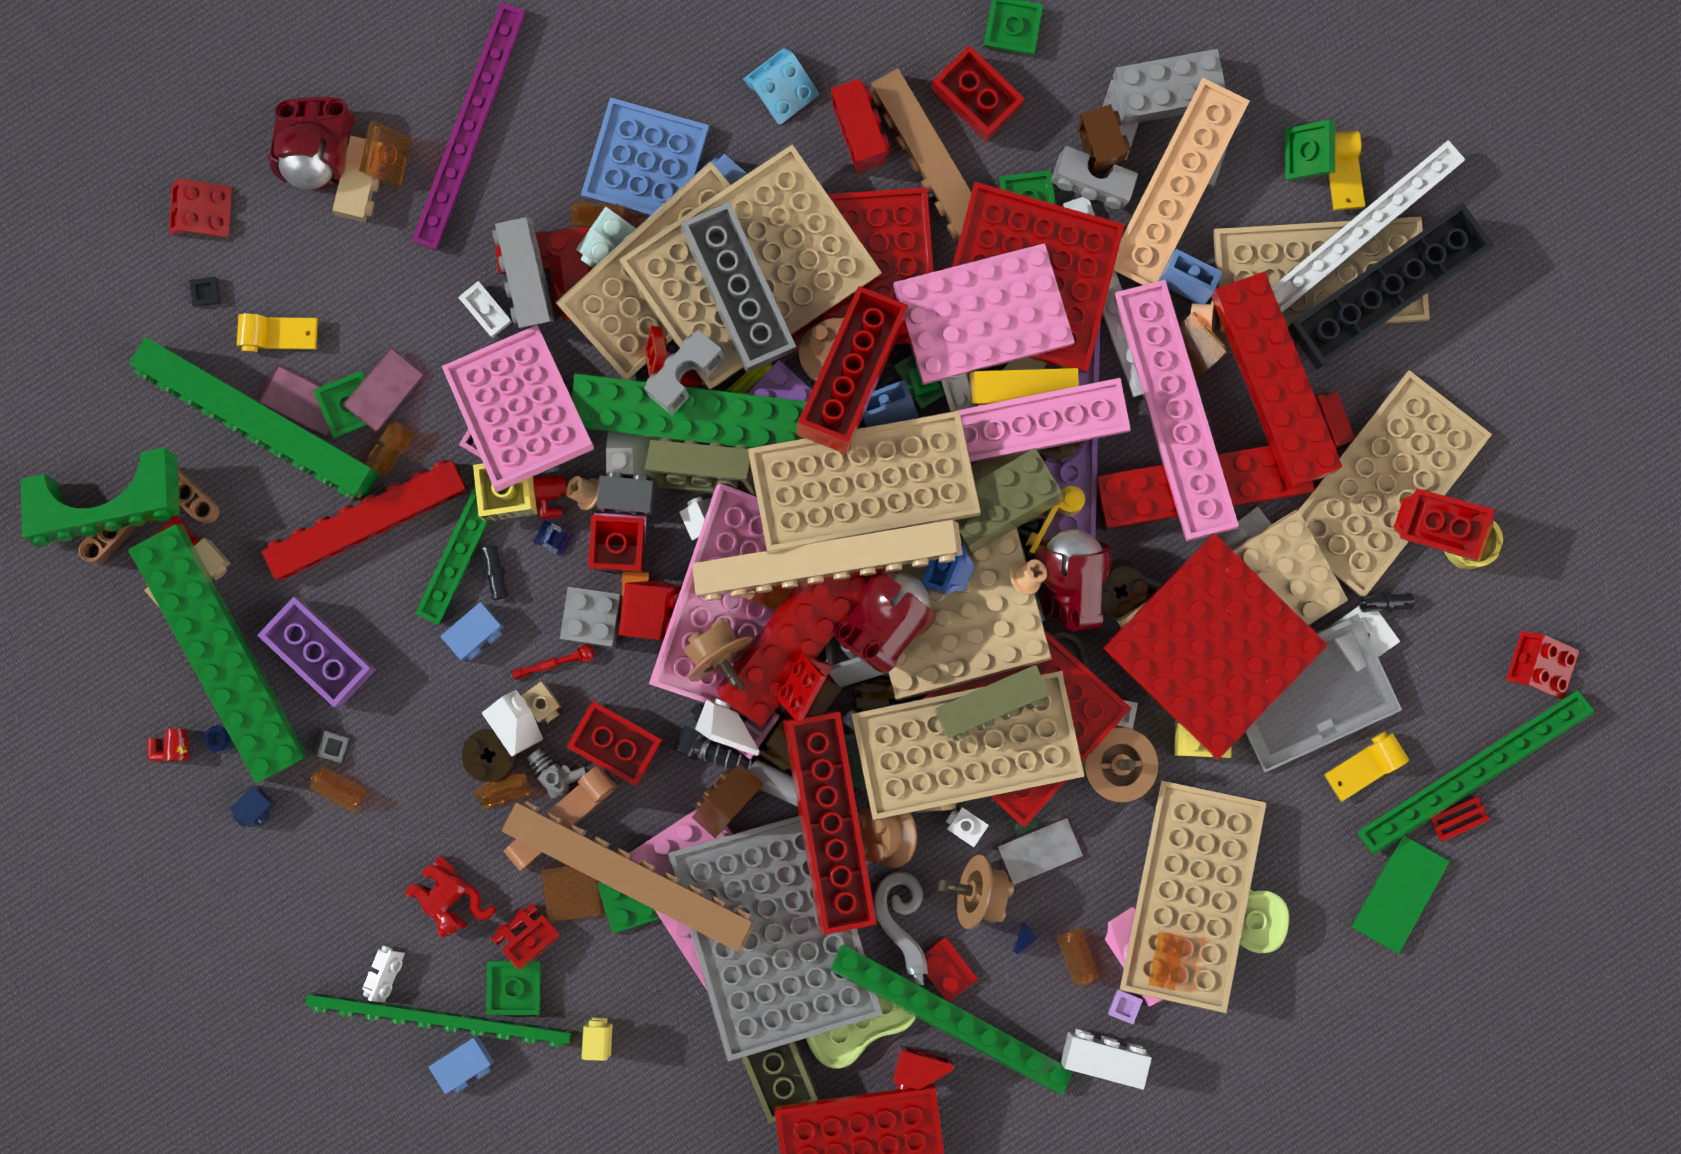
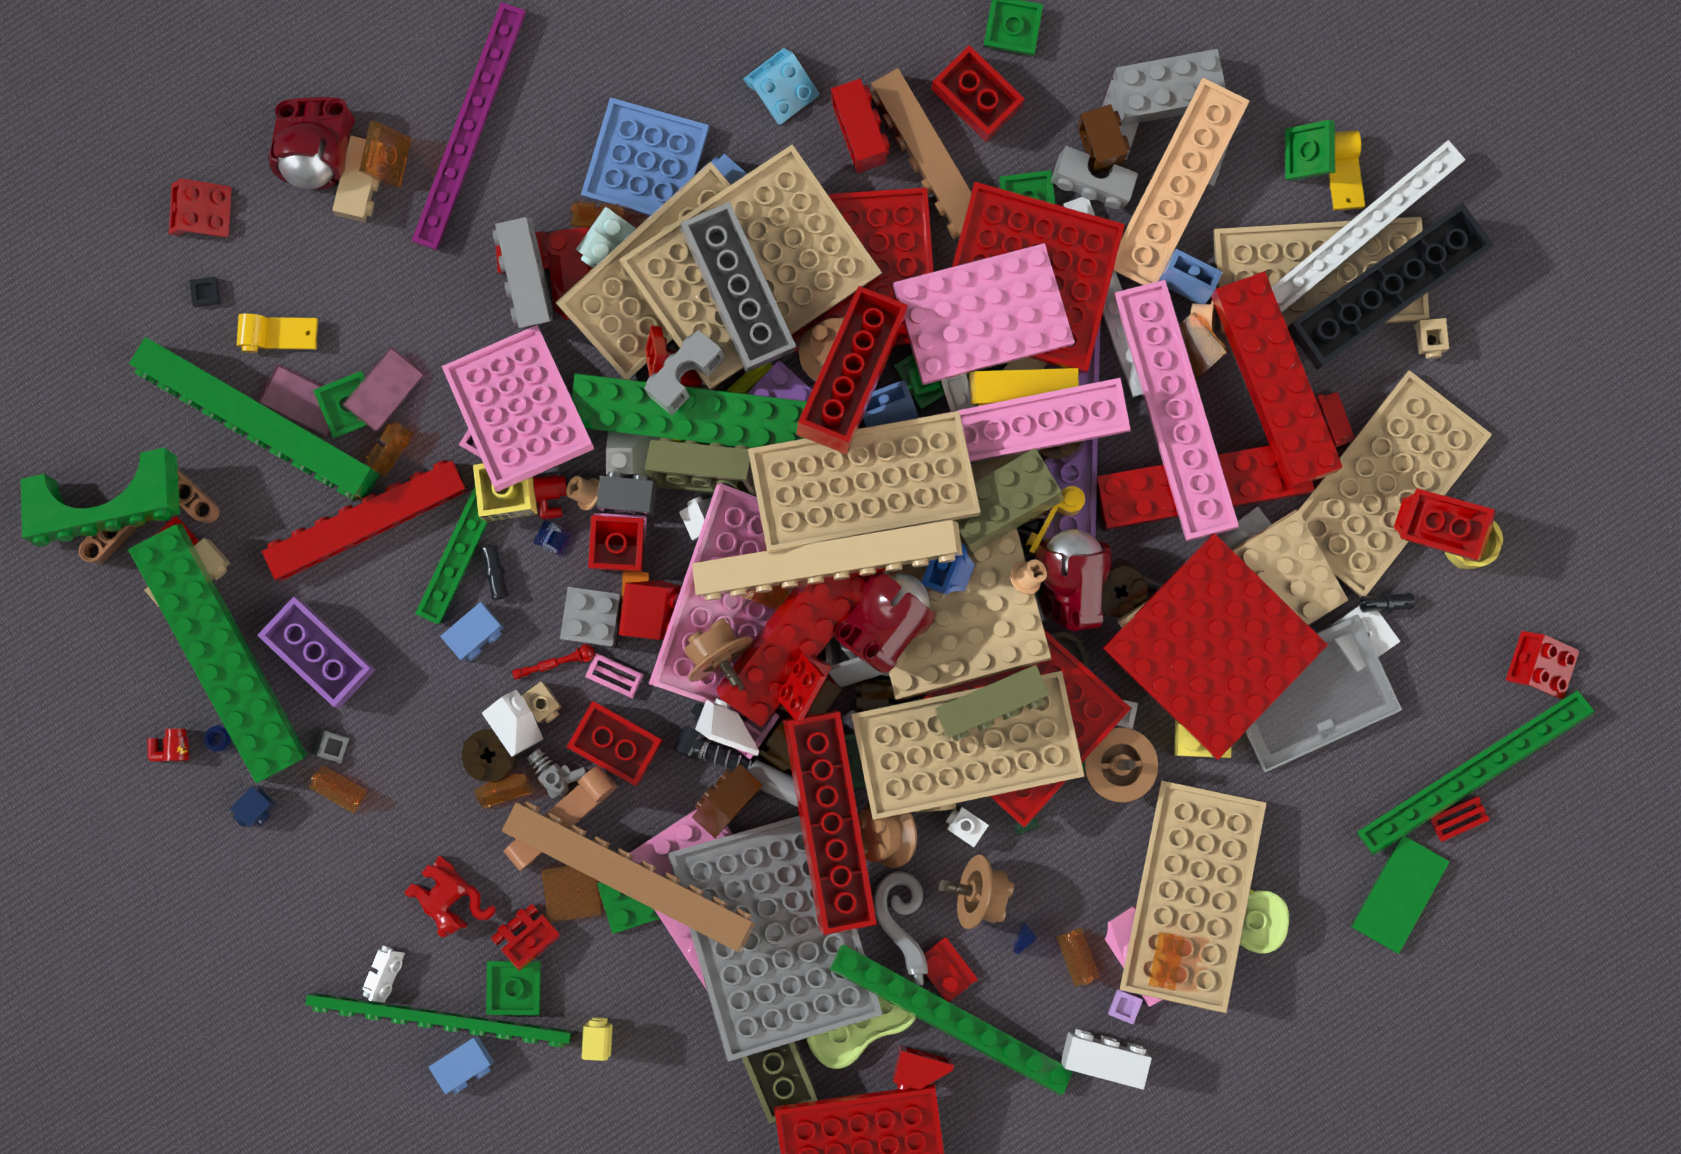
white plate [458,281,512,339] -> none
flat silver piece [996,816,1085,886] -> none
yellow door [1324,731,1409,802] -> none
none -> bright pink tile [585,653,644,699]
none -> tan brick [1414,318,1449,359]

